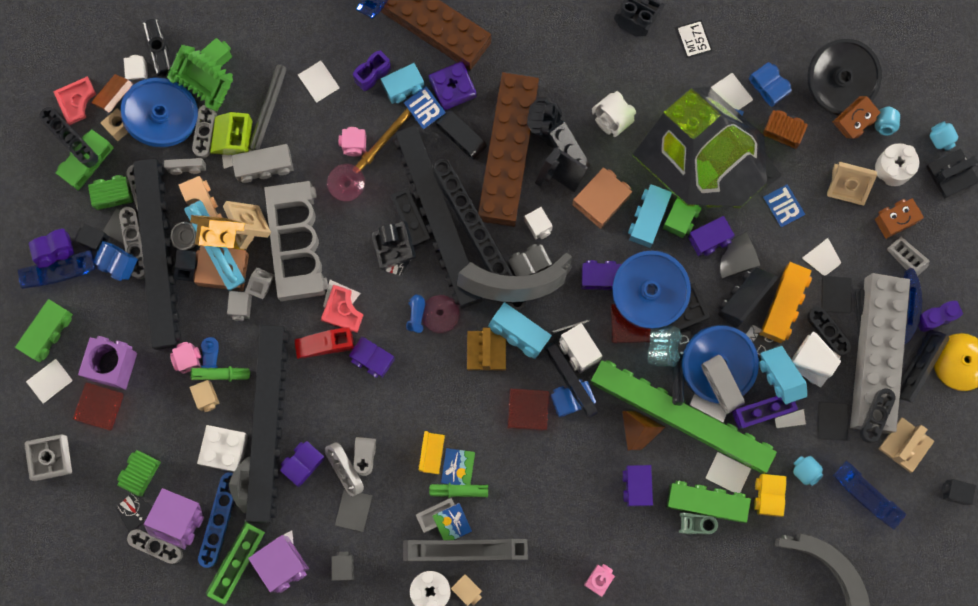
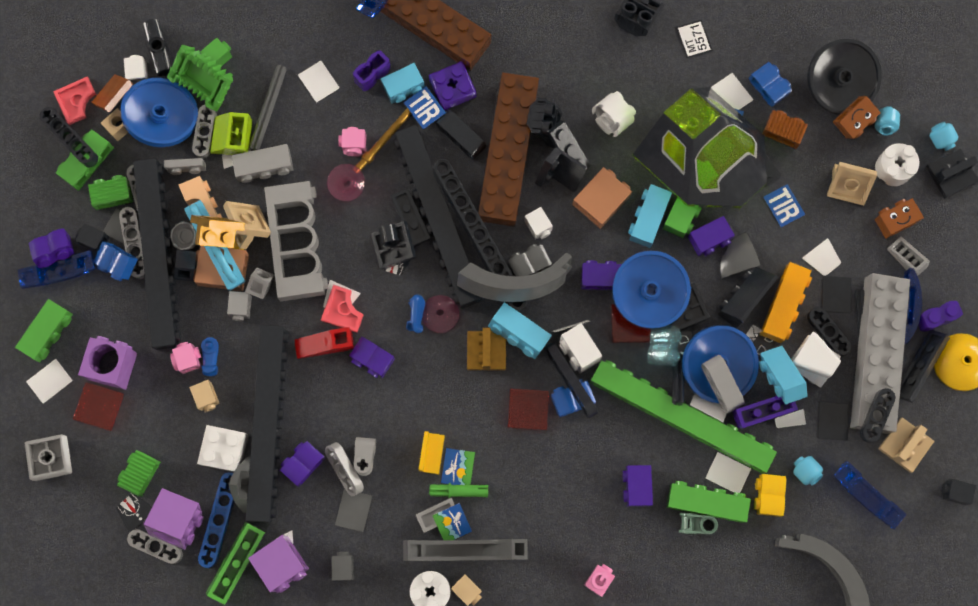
bright green axle [191,366,250,381] -> none
reddish brown slope [622,411,665,450] -> none

